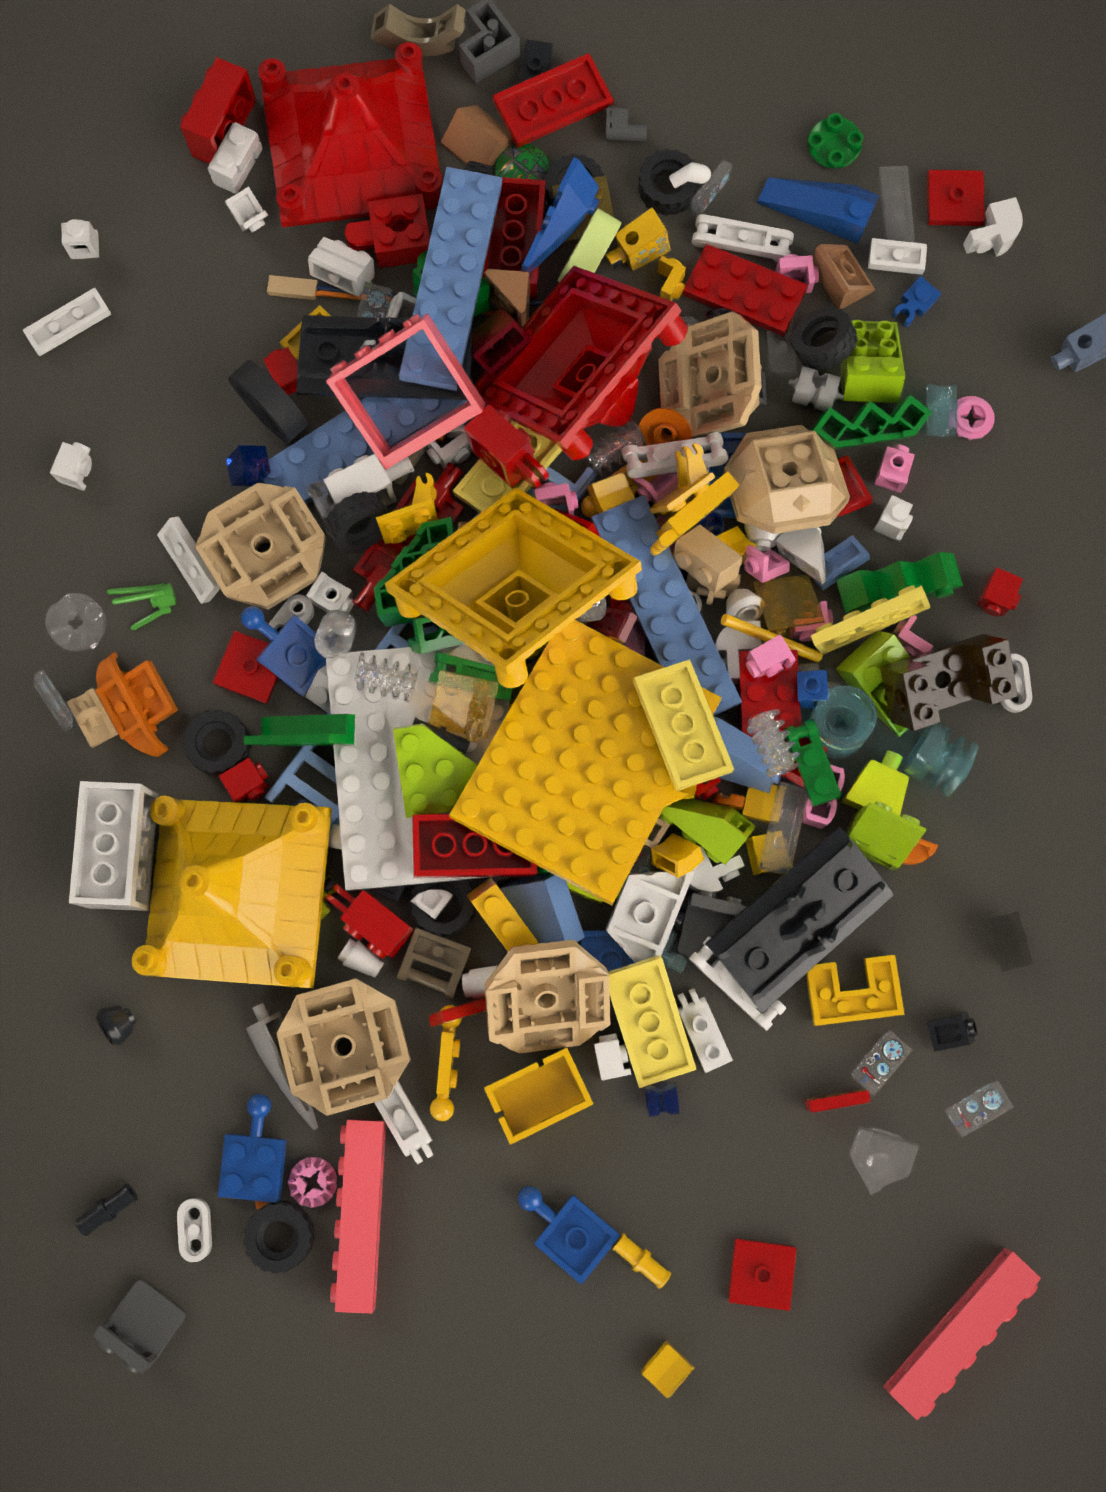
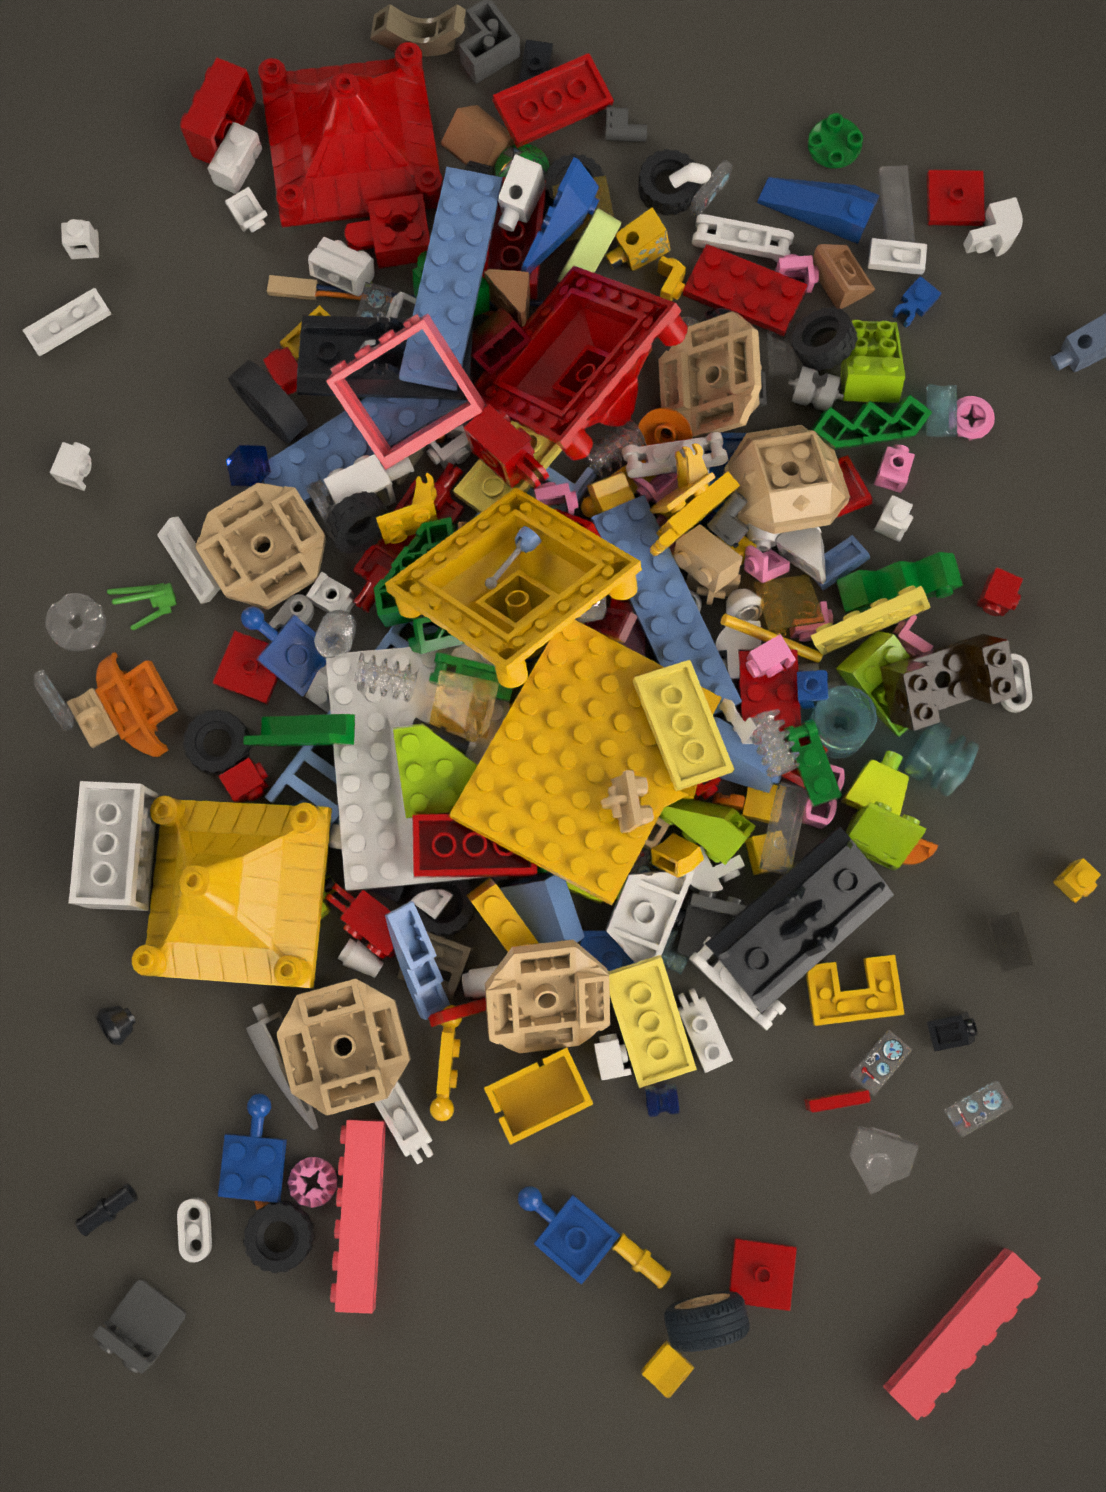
none -> medium blue slope [385,901,450,1020]
none -> hinge [485,526,541,589]
none -> white torso [498,154,546,231]
none -> tan hips [601,770,654,833]
none -> black wheel [664,1291,750,1352]
none -> dark grey piece [707,491,749,549]
none -> white piece [718,698,758,744]
none -> yellow brick [1053,858,1101,903]

